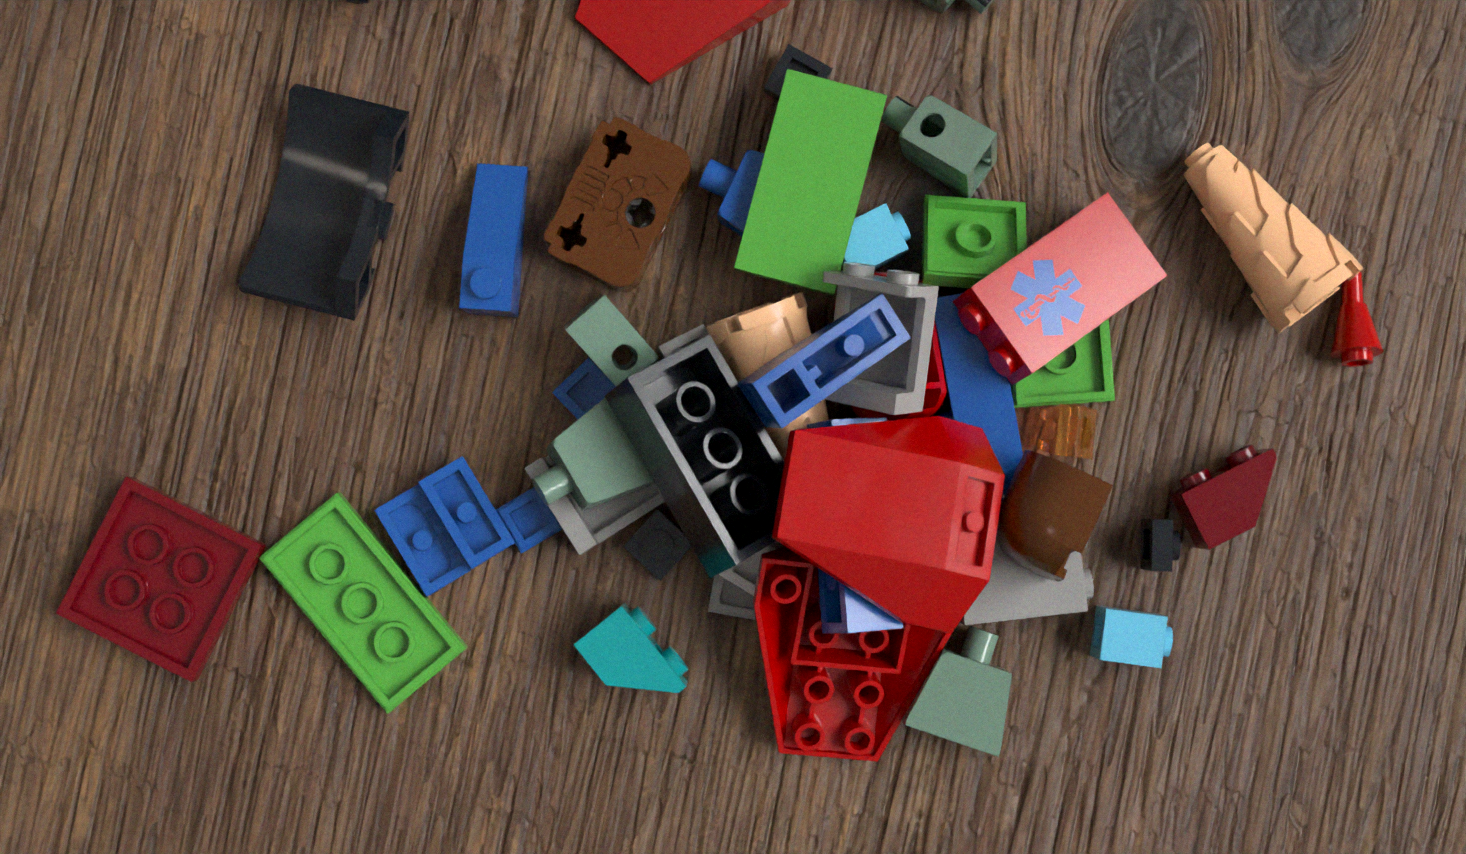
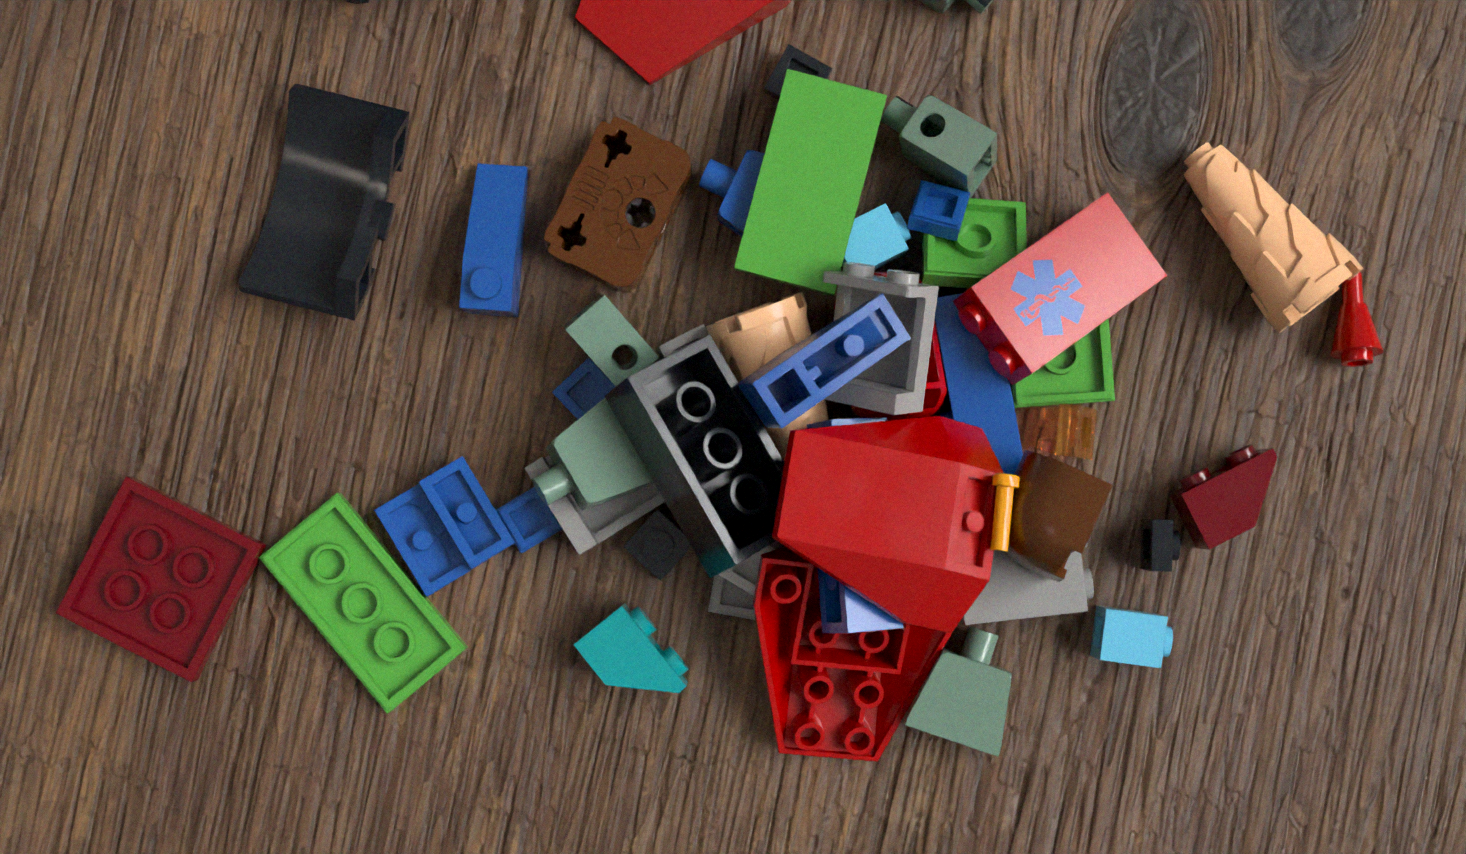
none -> blue tile [907,180,970,241]
none -> light orange piece [990,473,1020,551]

